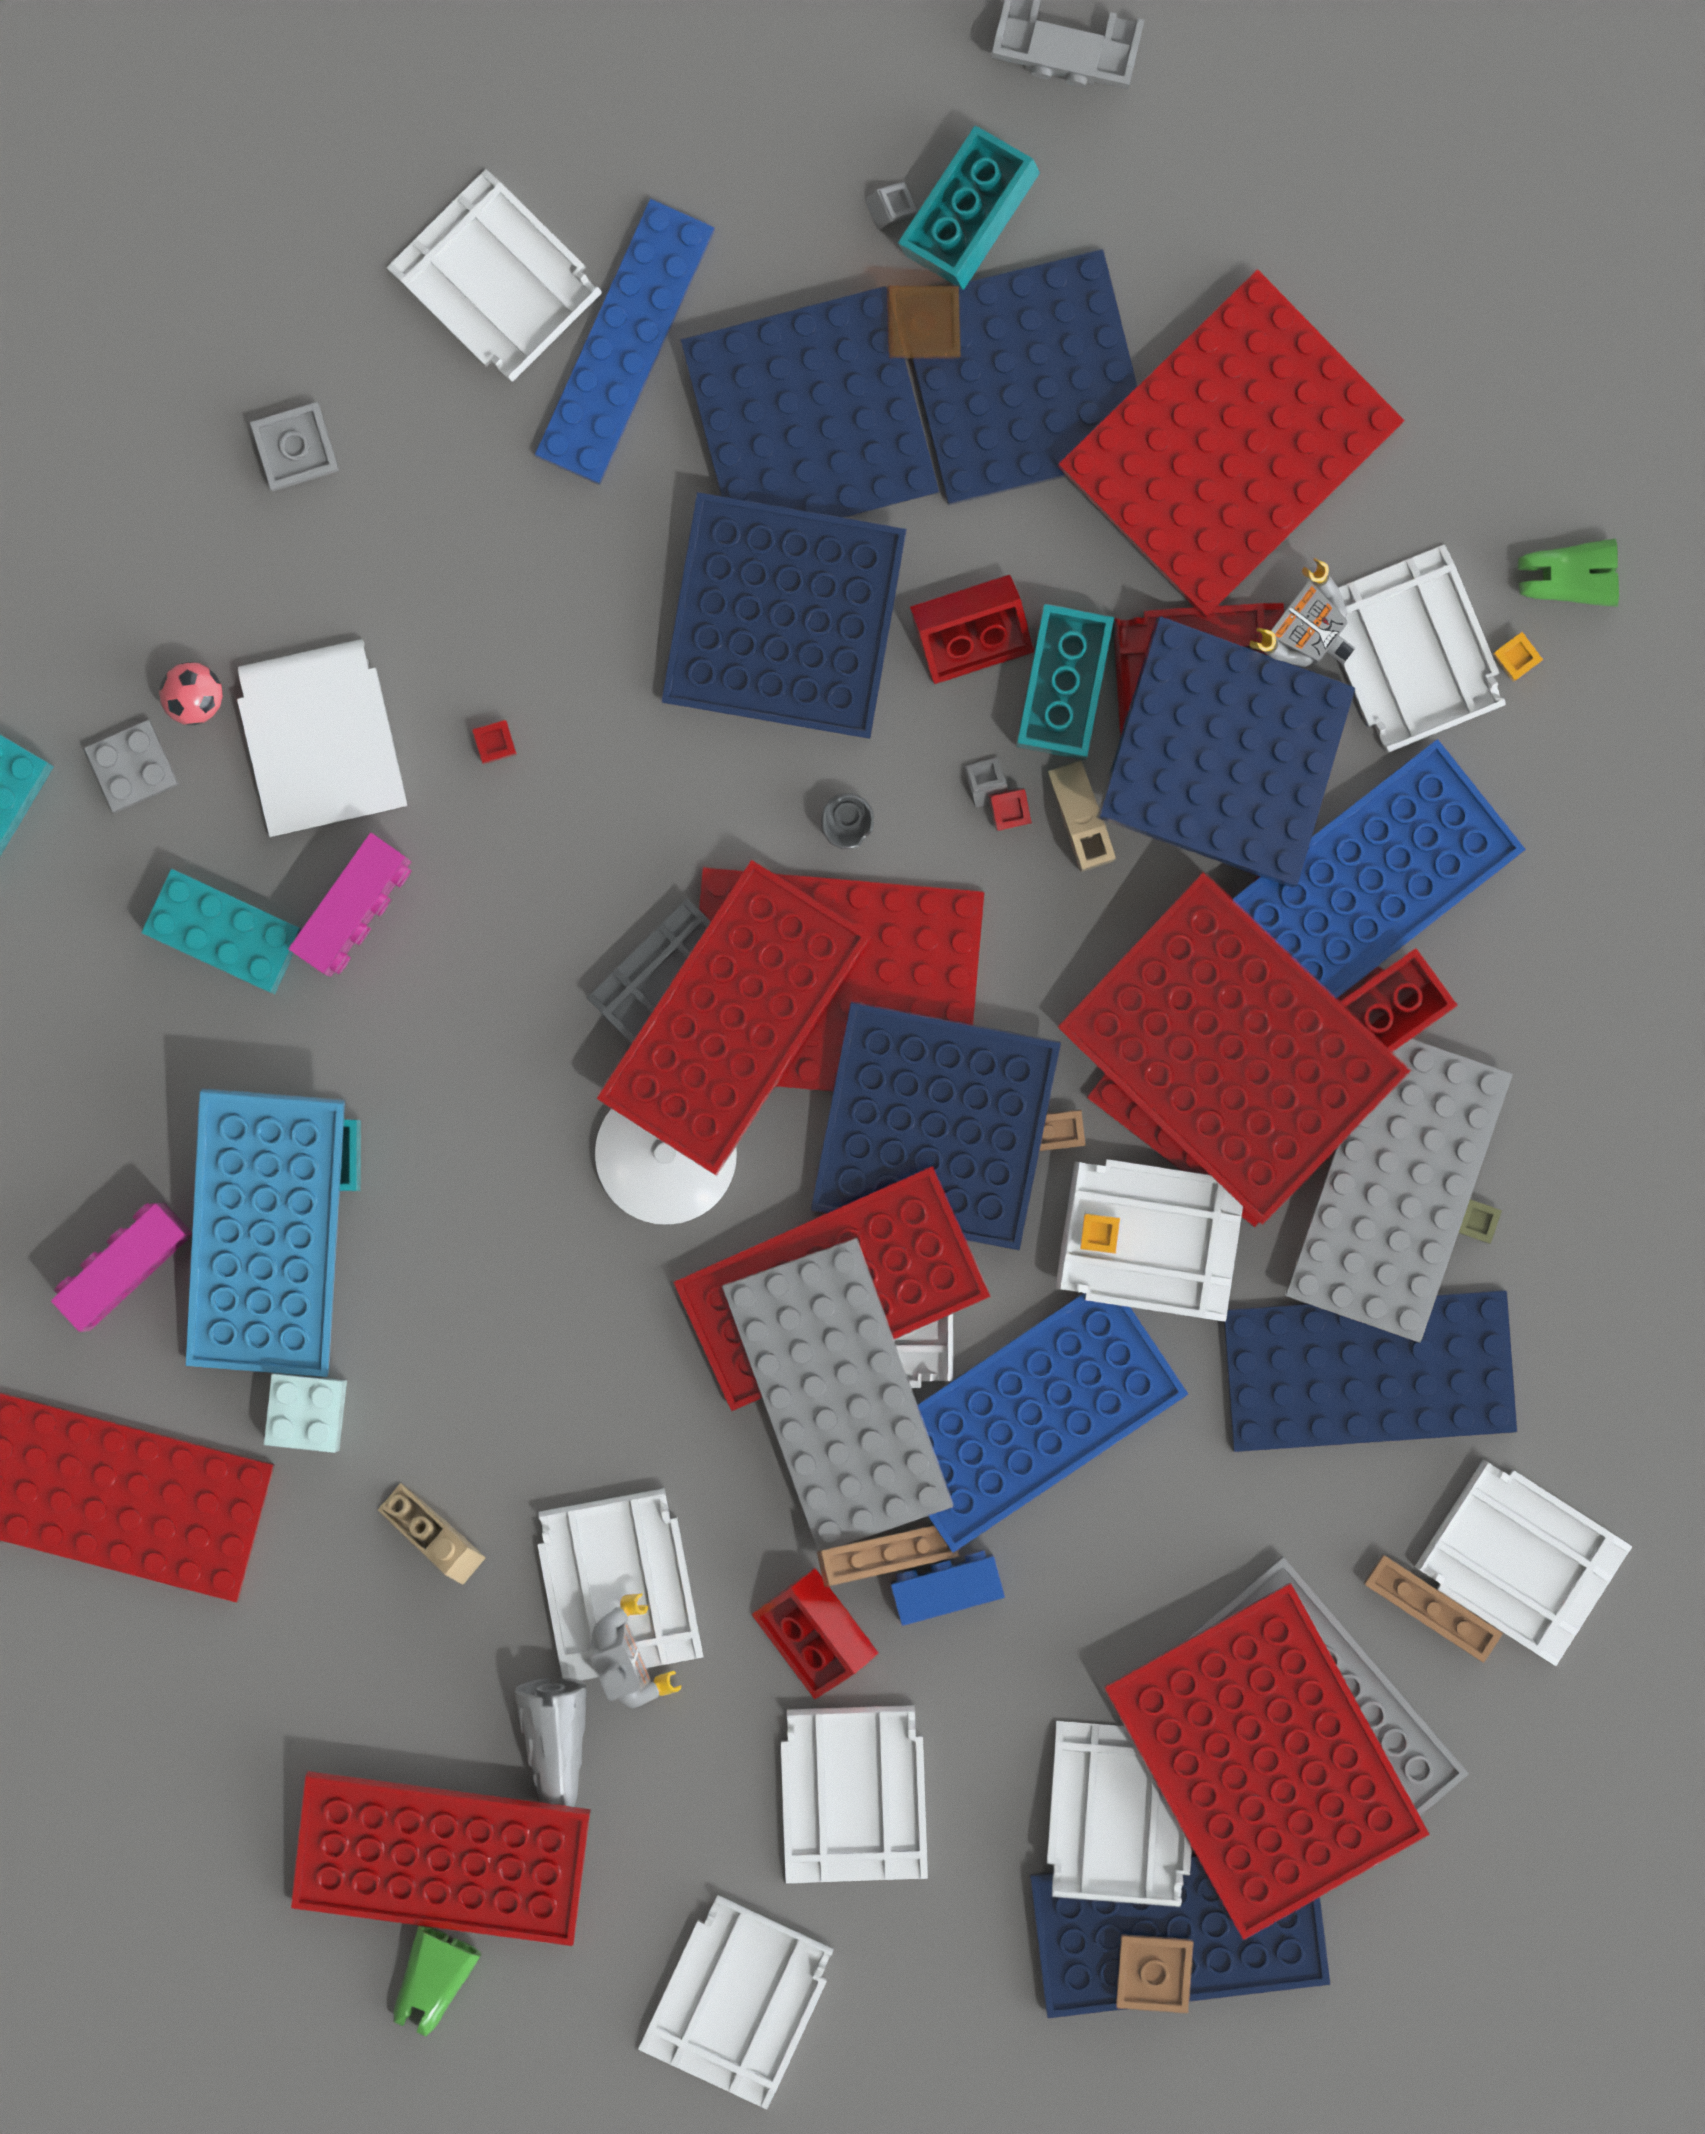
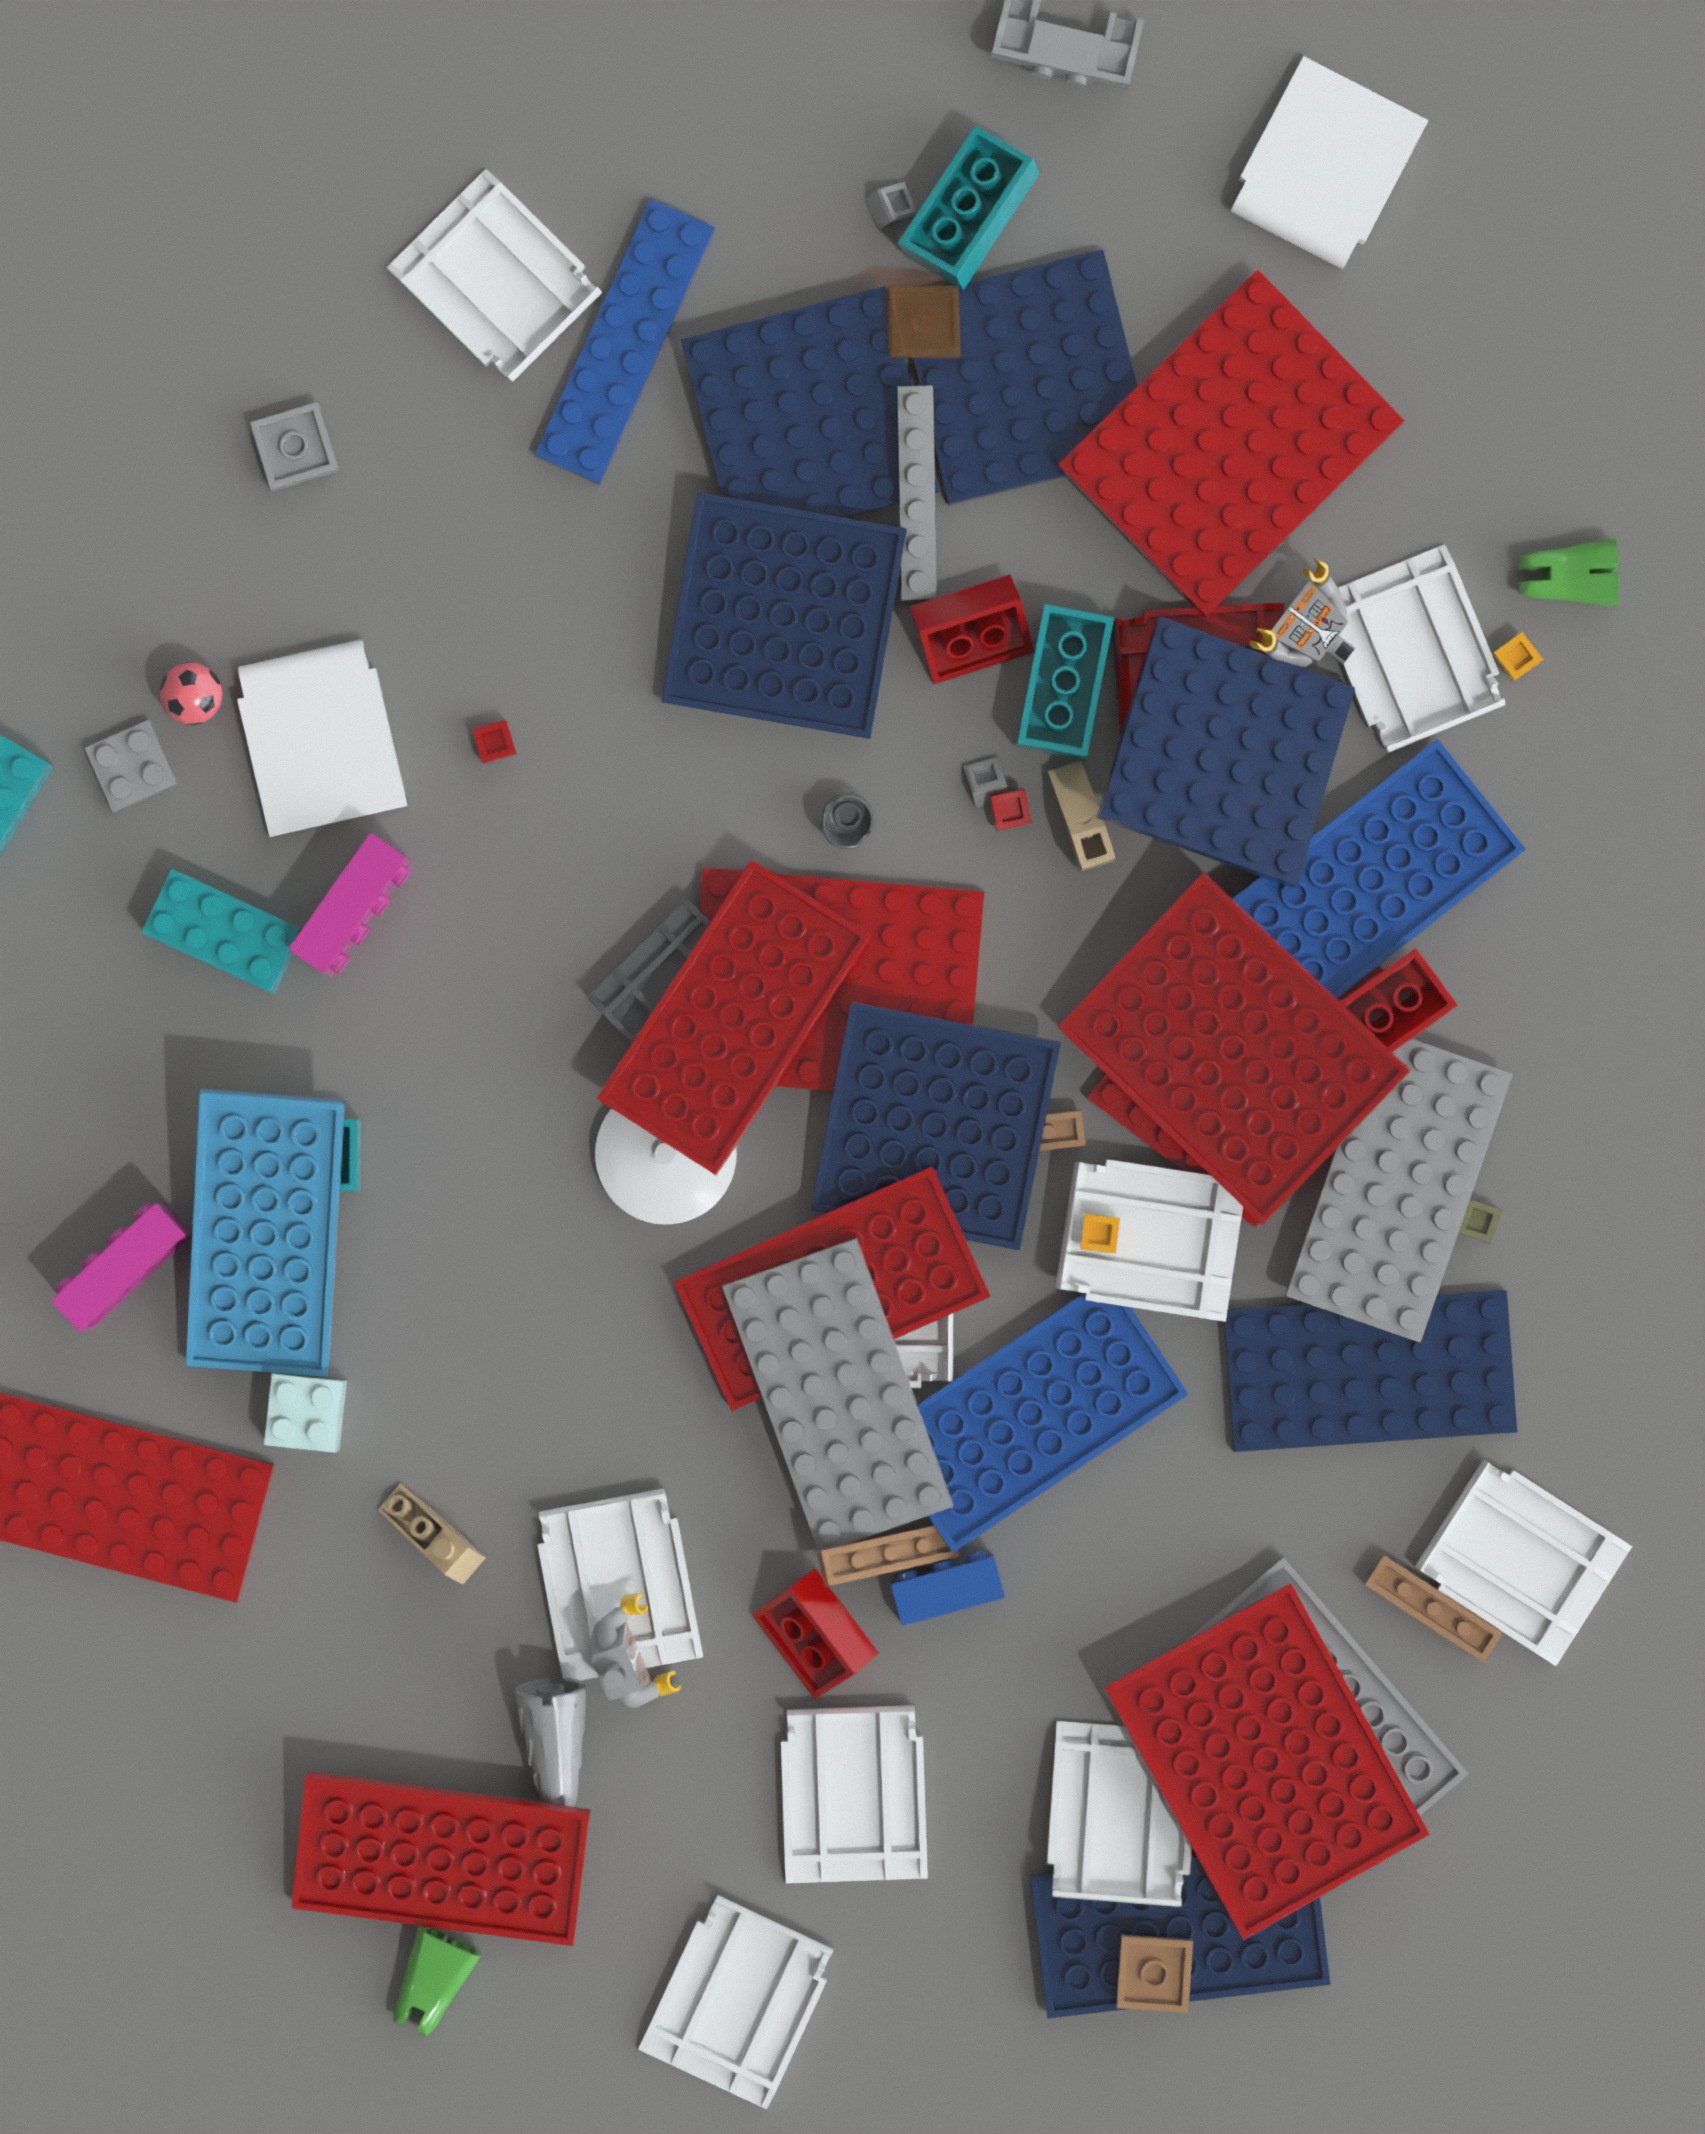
none -> light grey plate [897,385,937,600]
none -> white piece [1231,56,1428,270]

